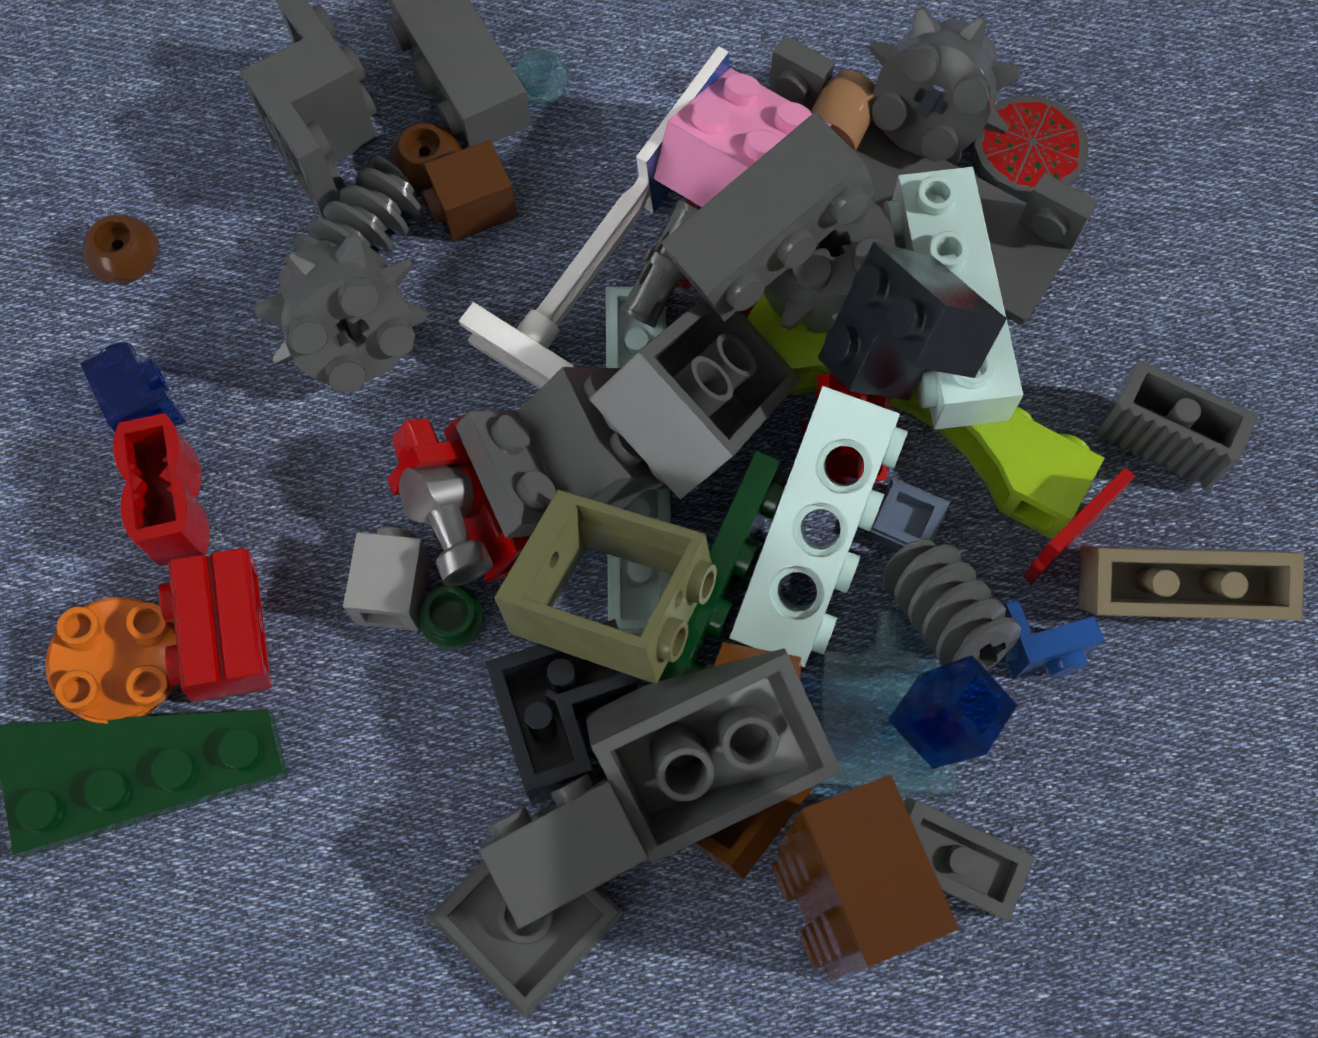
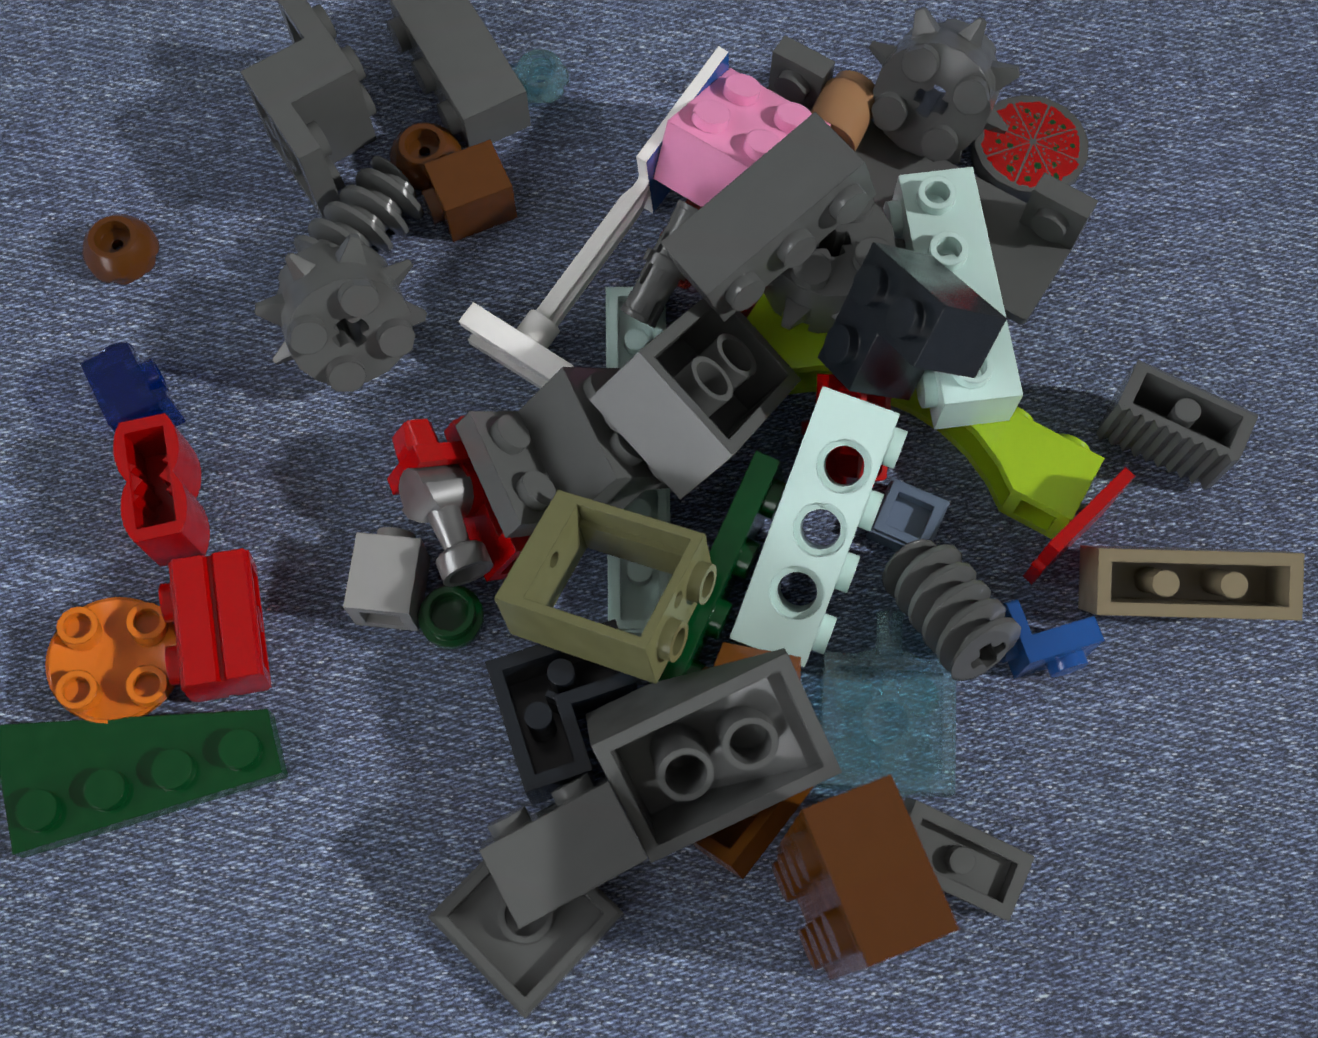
clear blue brick [888,655,1018,769] -> none

